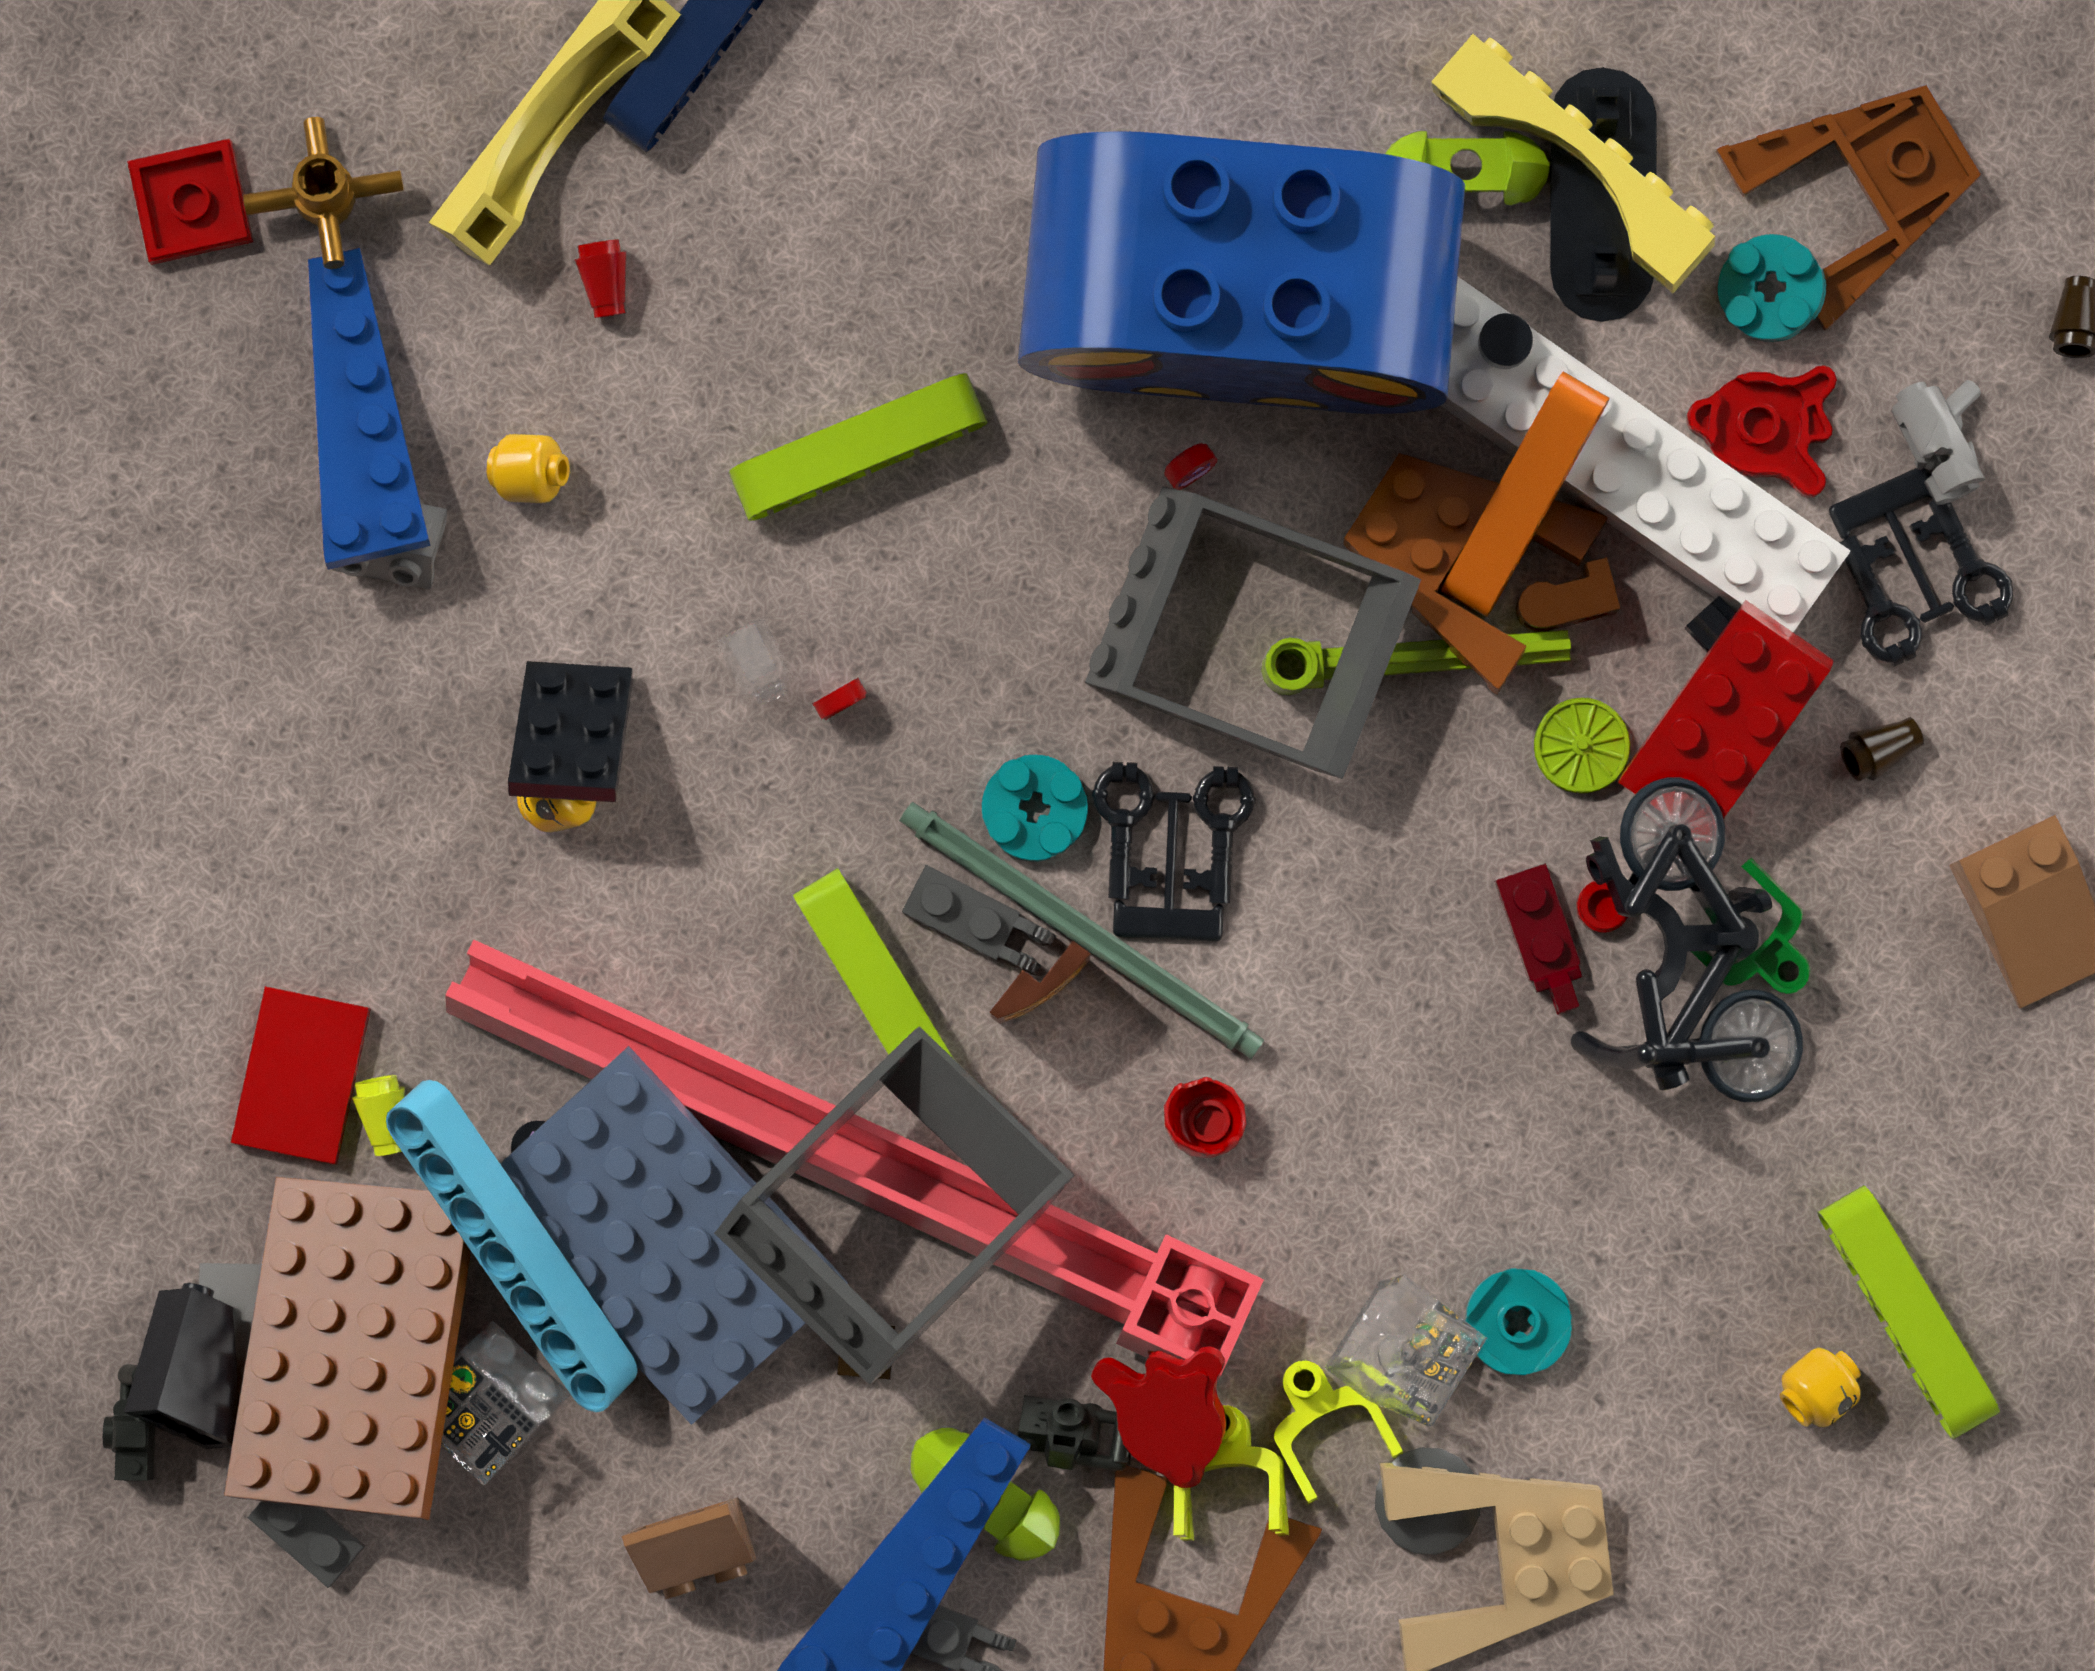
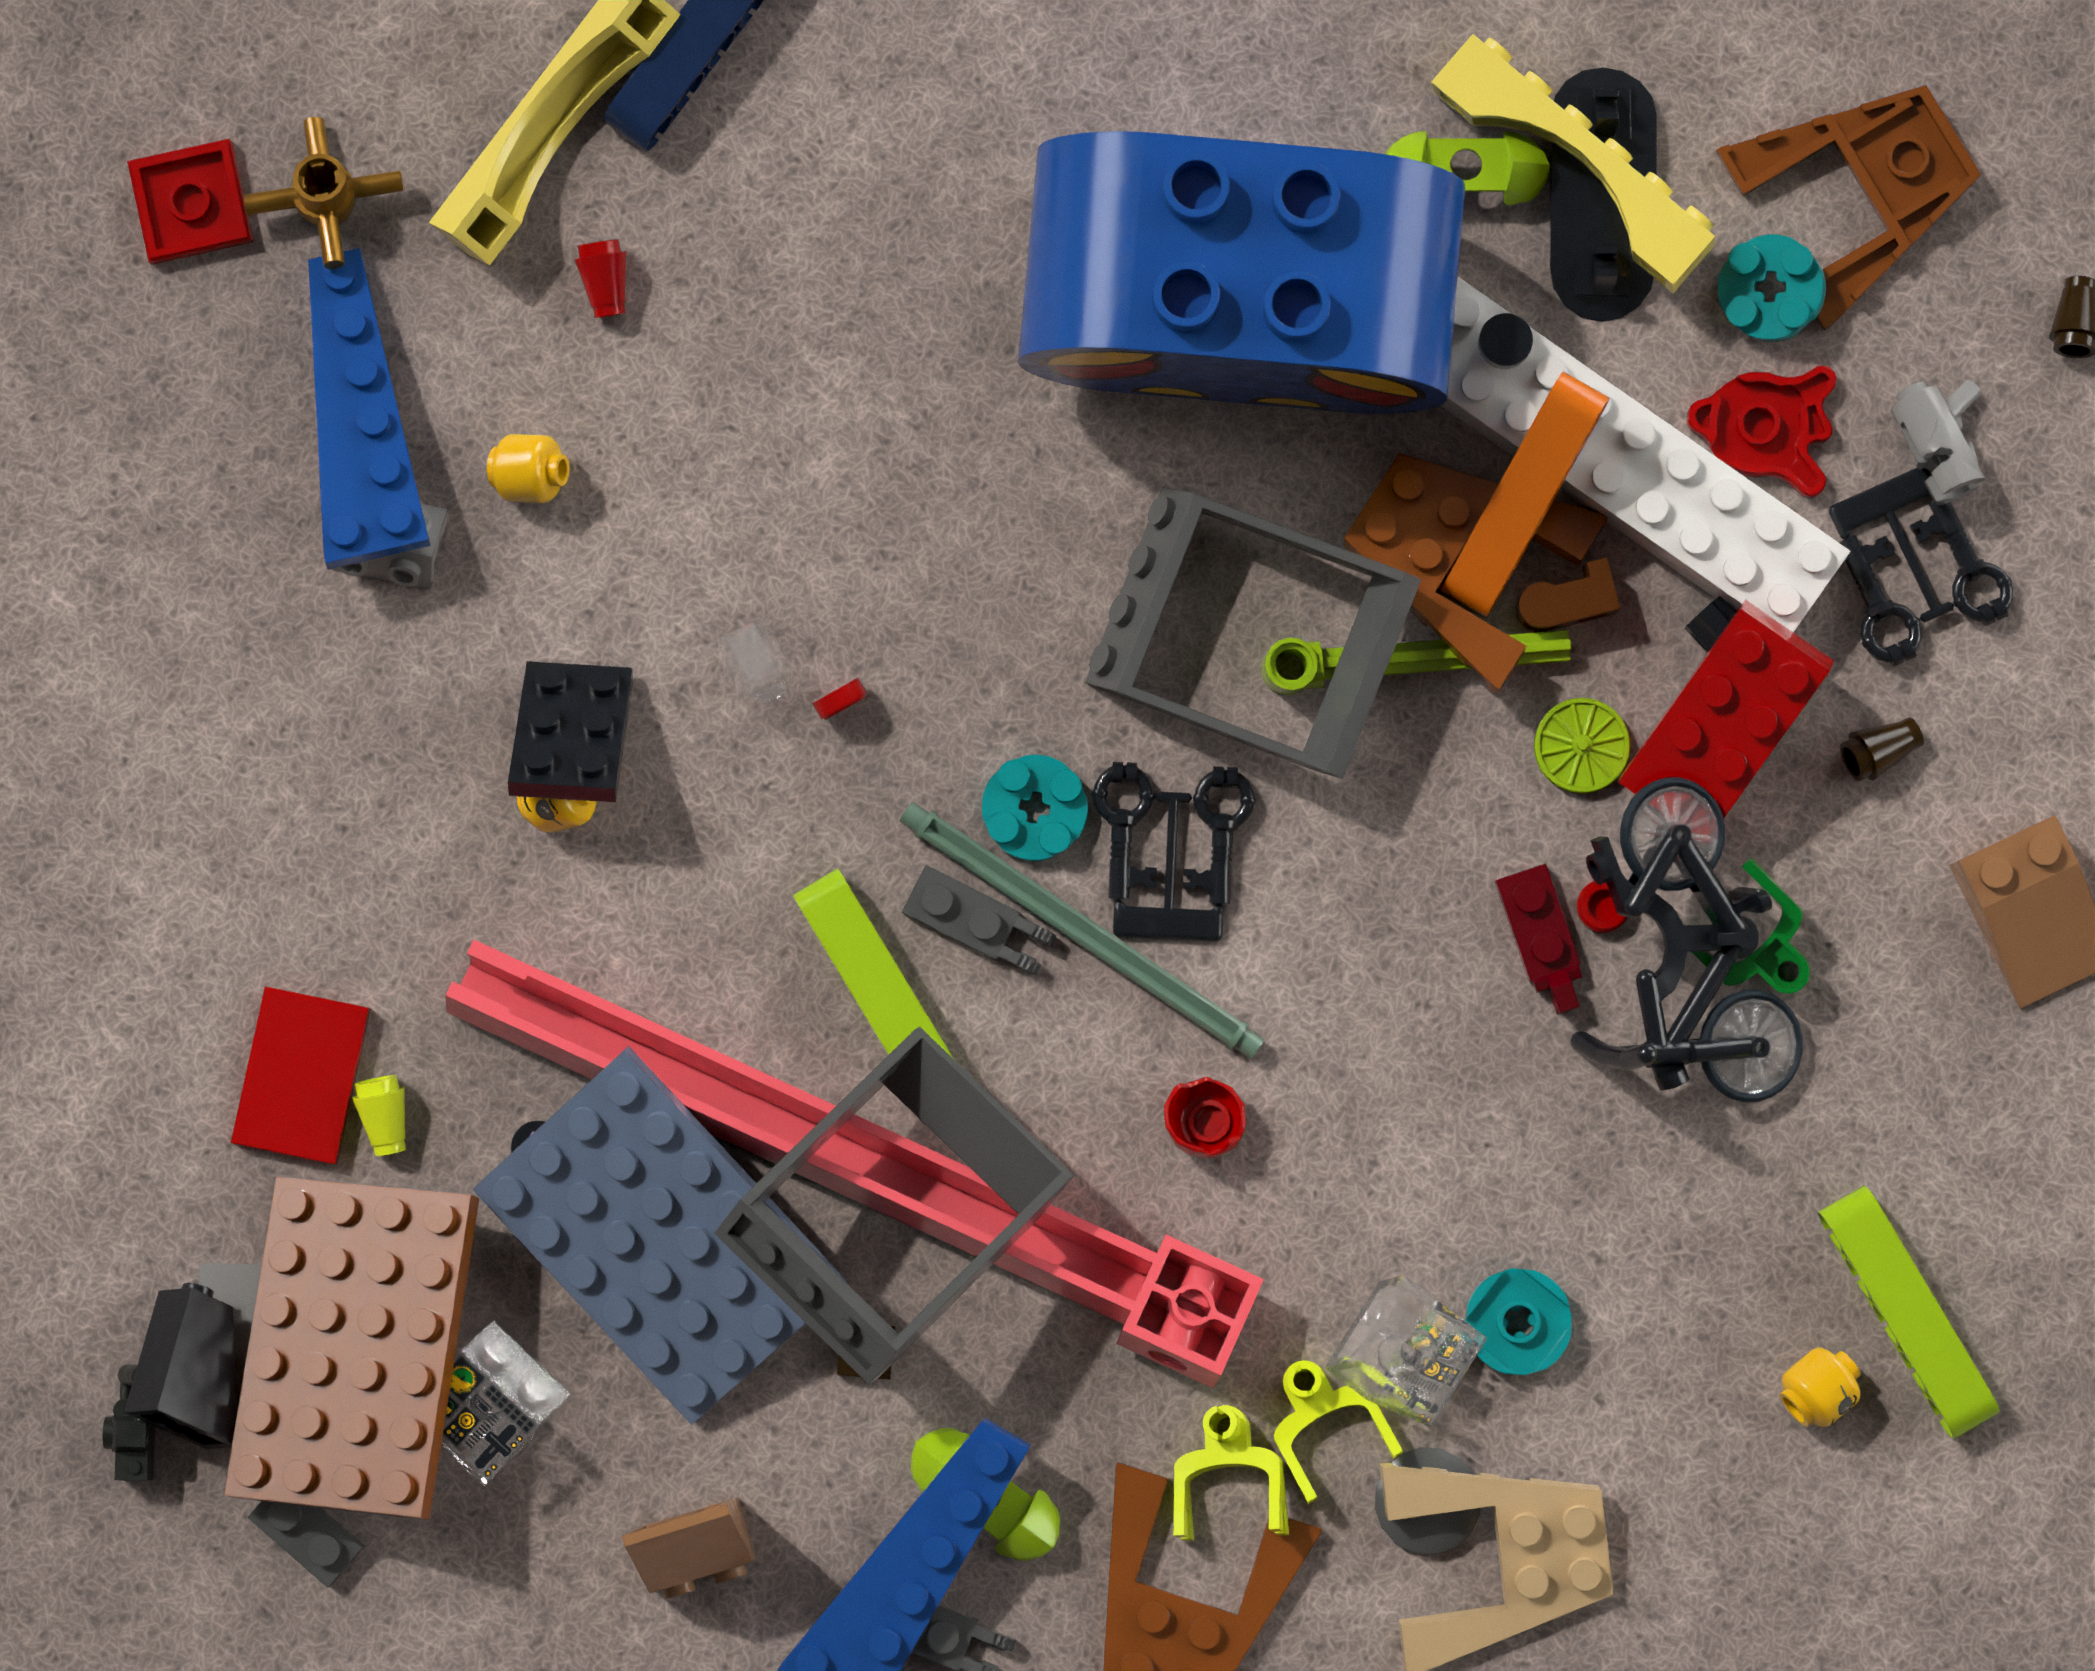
medium azure beam [386,1080,638,1412] -> none
lime beam [728,373,988,521] -> none
copper slope [989,941,1090,1024] -> none
pearl dark grey piece [1018,1395,1131,1471] -> none
red tile [1091,1346,1227,1488] -> none
red tile [1164,443,1218,490] -> none

